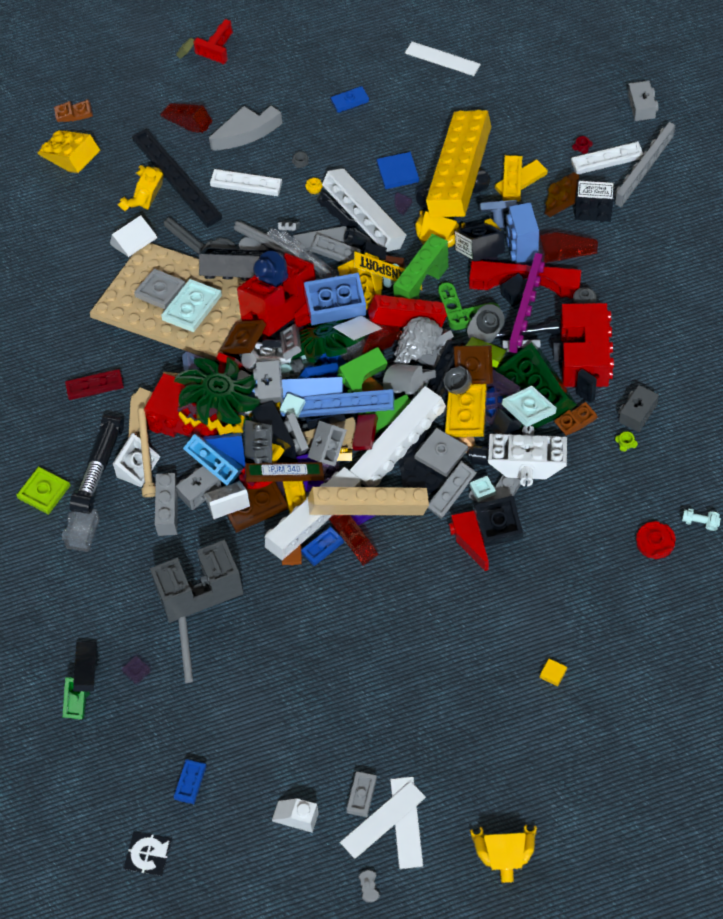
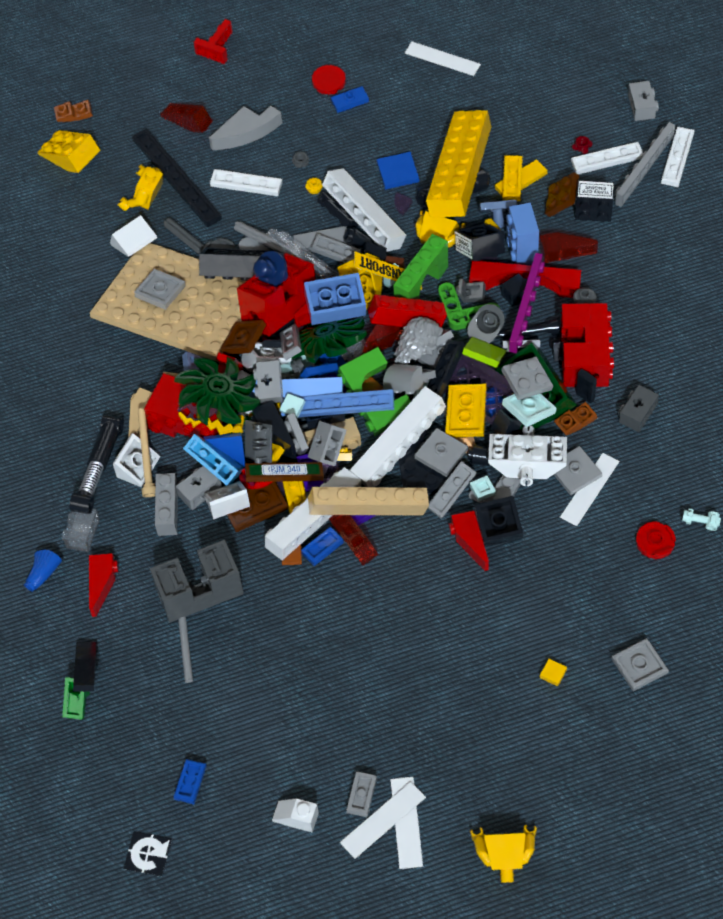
lime tile [16,466,71,515] -> none
dark red plate [65,369,124,400] -> none
clear purple tile [121,656,151,685] -> none
light aqua plate [161,279,222,332] -> none
olive tile [176,38,195,59] -> none
light grey tile [278,221,300,230] -> none
white sticker [333,316,382,340] -> none
dark red tile [352,414,378,451] -> none
light grey piece [359,870,380,903] -> none
dark grey hair [443,366,472,395] -> none
reddish brown plate [454,345,493,384] -> none
lime plate [615,432,638,452] -> none
none -> blue piece [24,550,62,592]
none -> red slope [89,553,119,617]
none -> red tile [312,65,346,95]
none -> dark grey bracket [456,279,486,303]
none -> light grey plate [501,357,553,400]
none -> light grey plate [553,446,602,496]
none -> white sticker [560,453,620,526]
none -> light grey plate [612,638,669,691]
none -> white tile [661,127,694,187]

